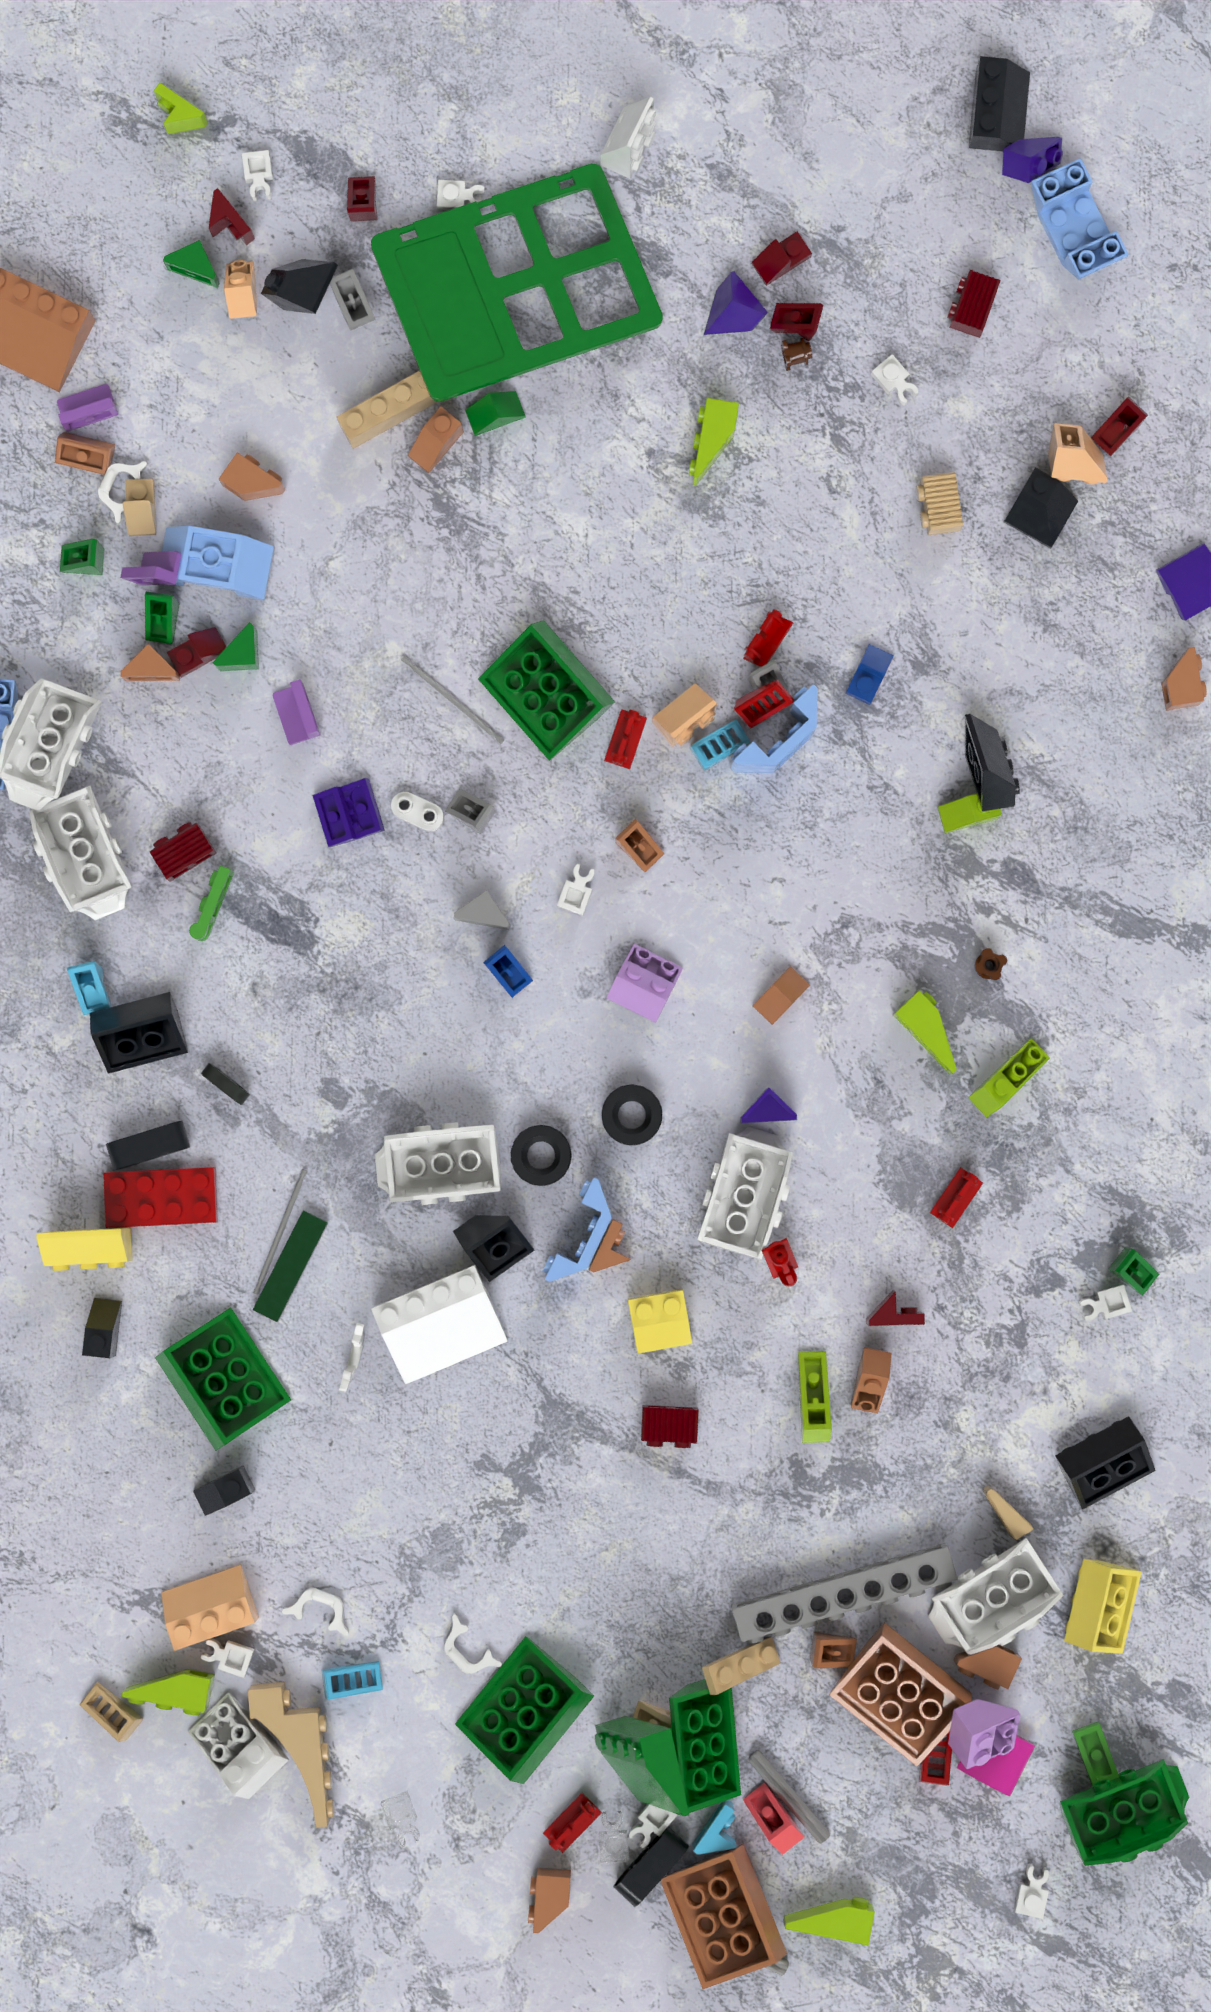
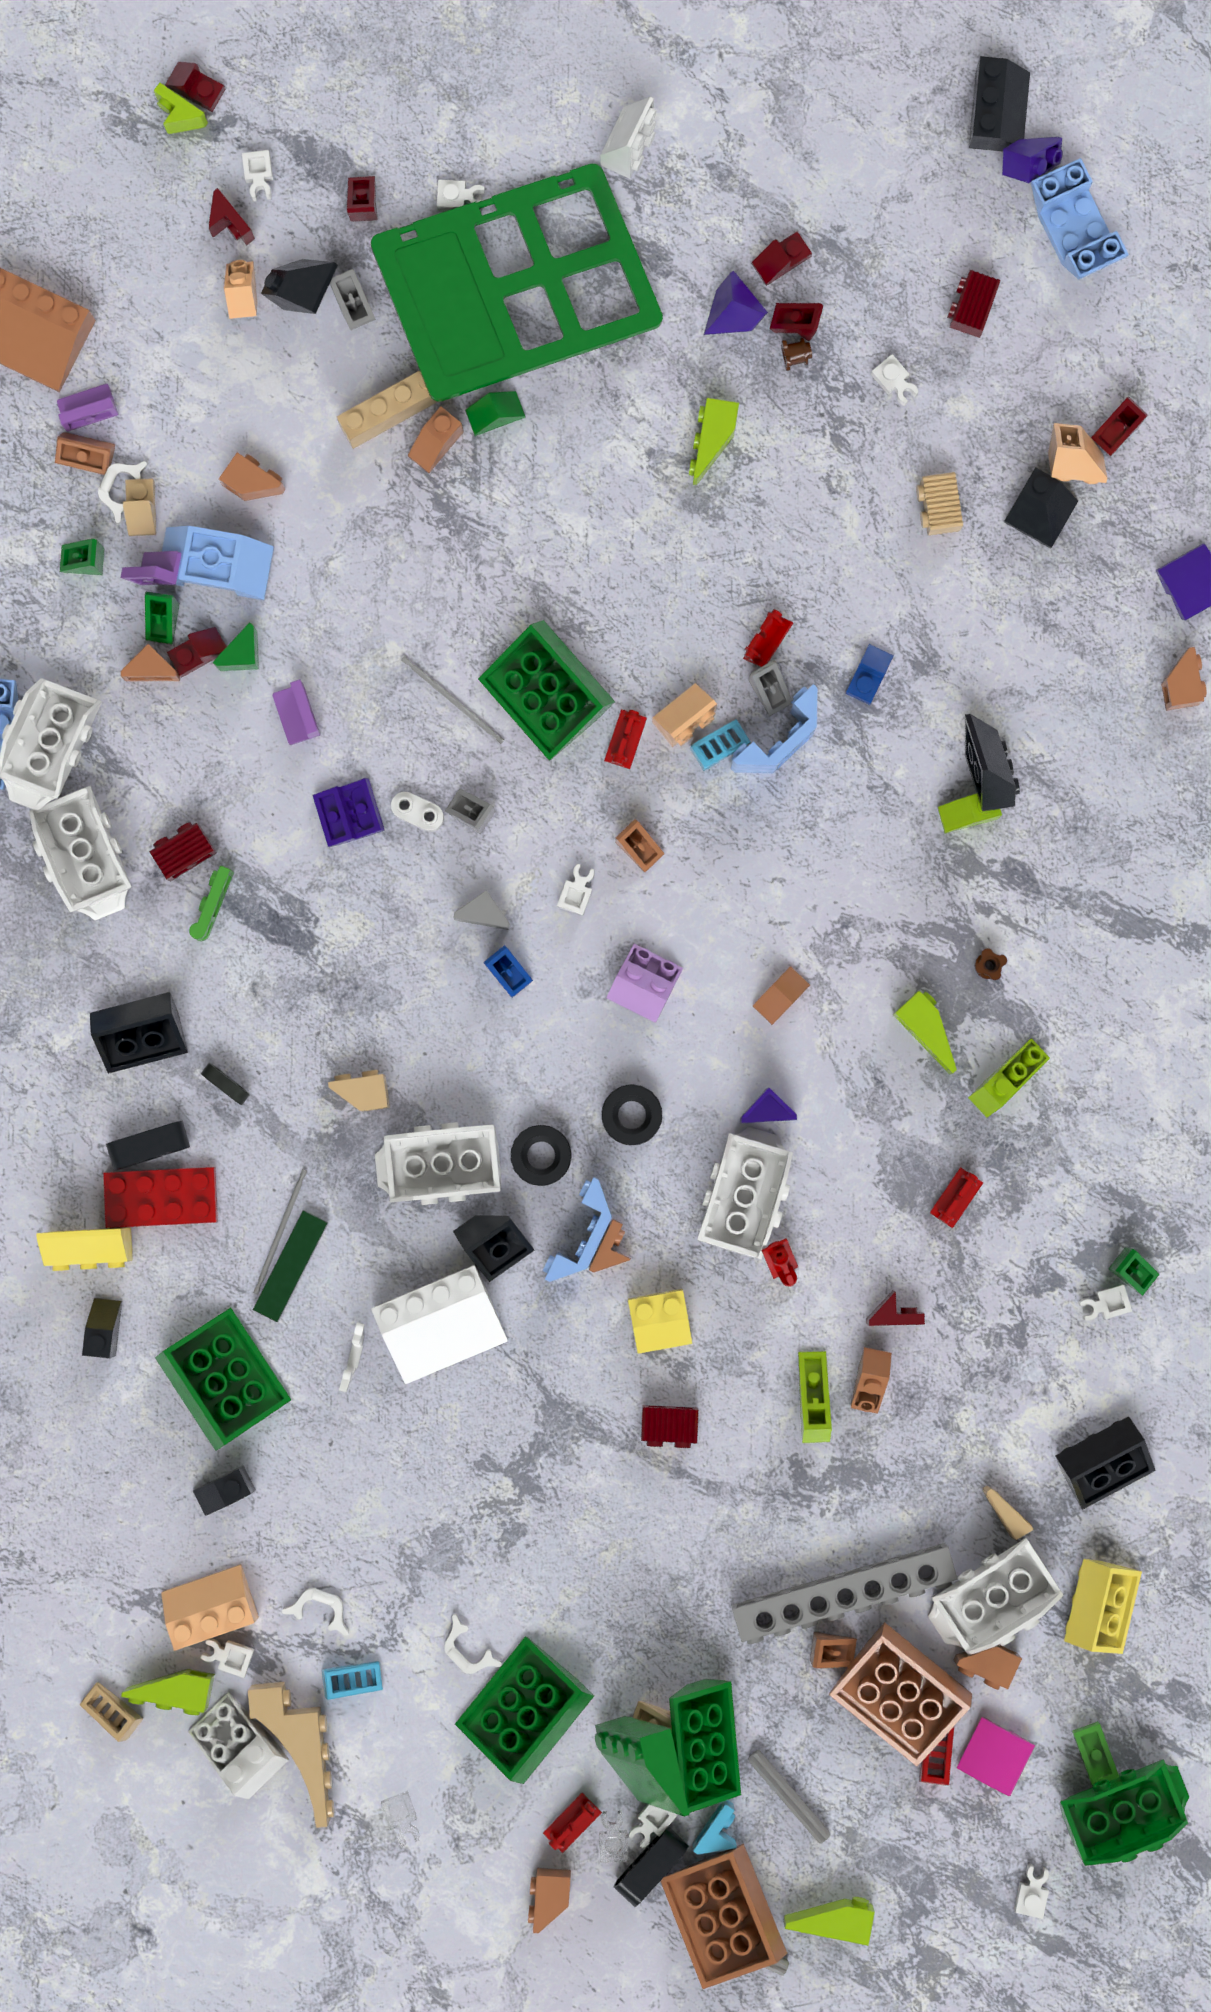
medium azure slope [67,961,111,1015] -> none
green slope [163,240,220,288] -> none
tan plate [702,1637,781,1695] -> none
red slope [734,680,794,729] -> none
coral slope [743,1782,805,1855] -> none
lavender slope [948,1699,1020,1769] -> none
none -> dark red slope [165,62,226,112]
none -> tan slope [328,1070,390,1112]

